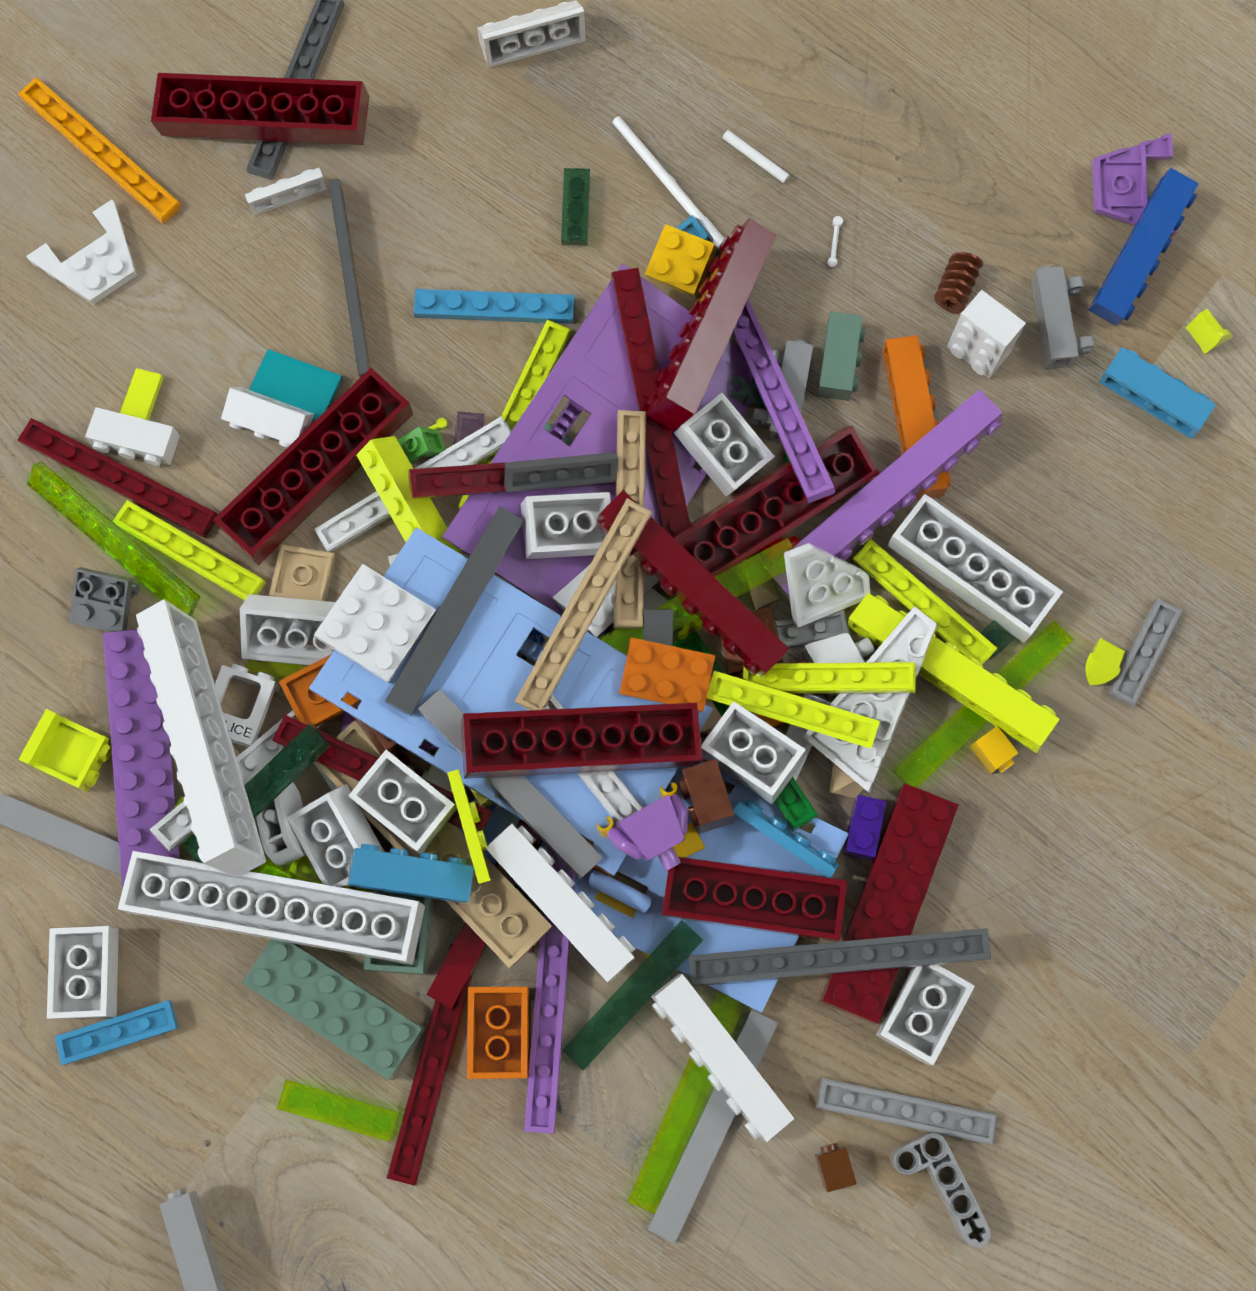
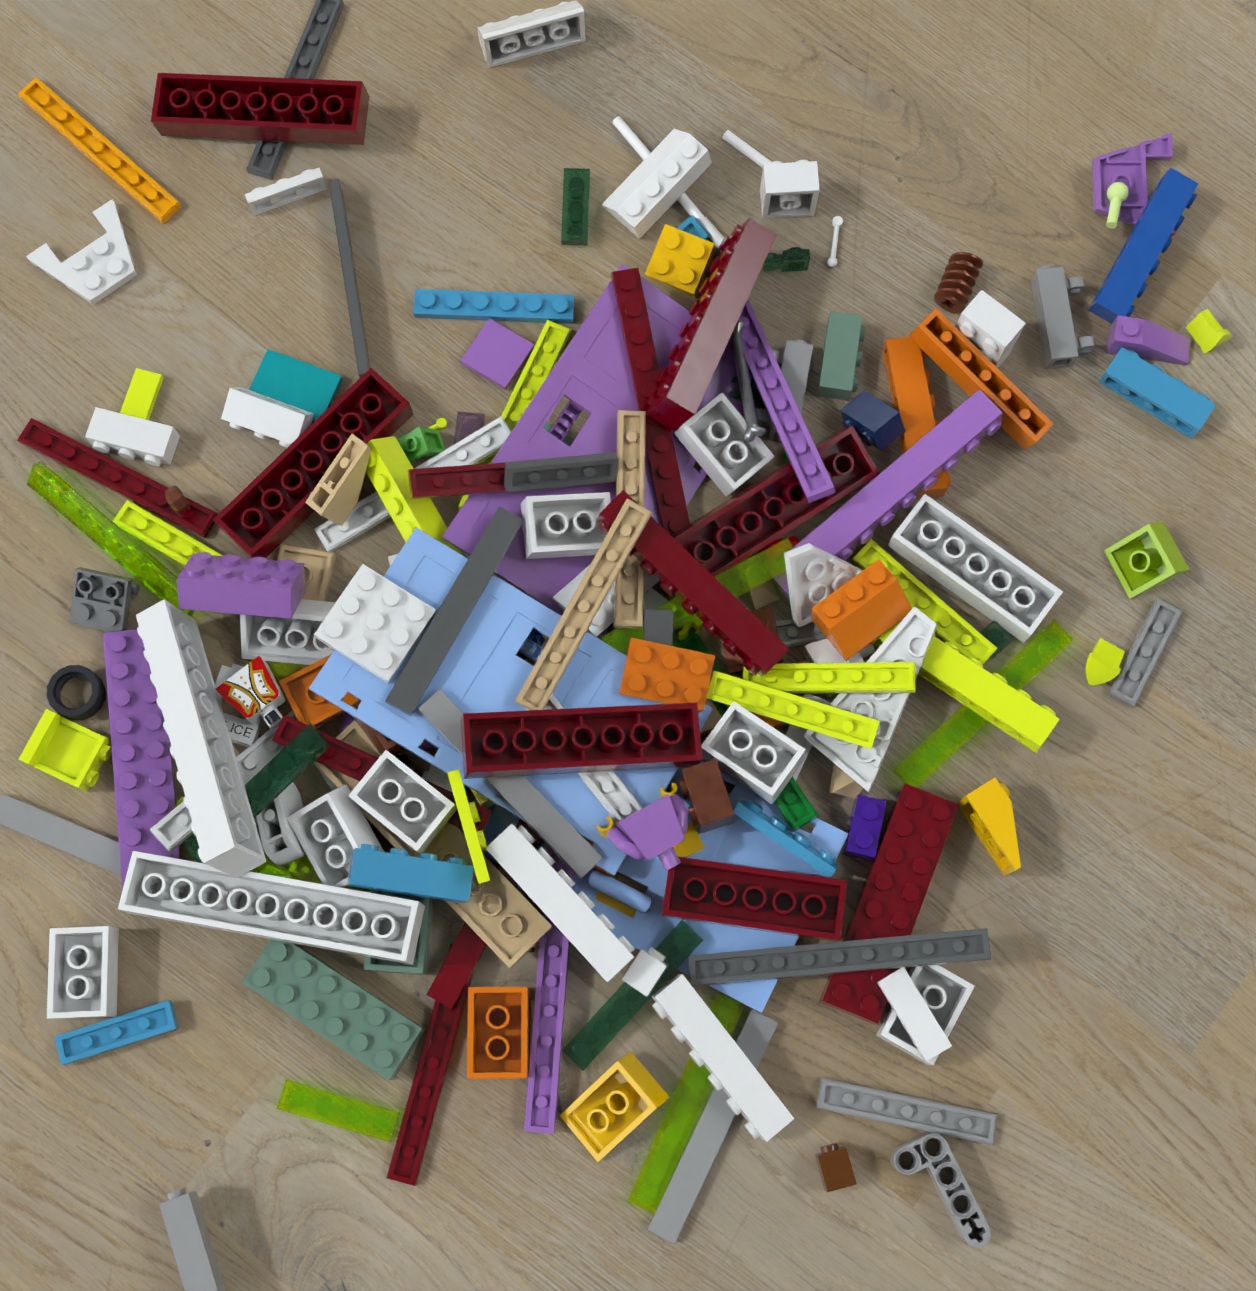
yellow brick [970,726,1018,774] -> none
none -> black tyre [46,665,106,720]
none -> copper tile [165,485,191,514]
none -> medium lavender brick [177,552,305,619]
none -> torso [215,656,286,729]
none -> tan slope [305,434,371,526]
none -> medium lavender tile [460,318,534,390]
none -> yellow slope [560,1052,670,1162]
none -> white slope [602,129,712,239]
none -> white brick [622,947,668,996]
none -> flat silver piece [731,319,766,442]
none -> white brick [760,160,820,219]
none -> clear green plate [763,247,810,272]
none -> orange slope [811,559,912,662]
none -> dark blue brick [840,390,906,451]
none -> white tile [877,968,952,1062]
none -> orange brick [908,308,1054,450]
none -> yellow slope [956,777,1021,876]
none -> lime slope [1104,521,1190,599]
none -> yellowish green bar [1106,182,1129,229]
none -> medium lavender slope [1106,315,1191,365]

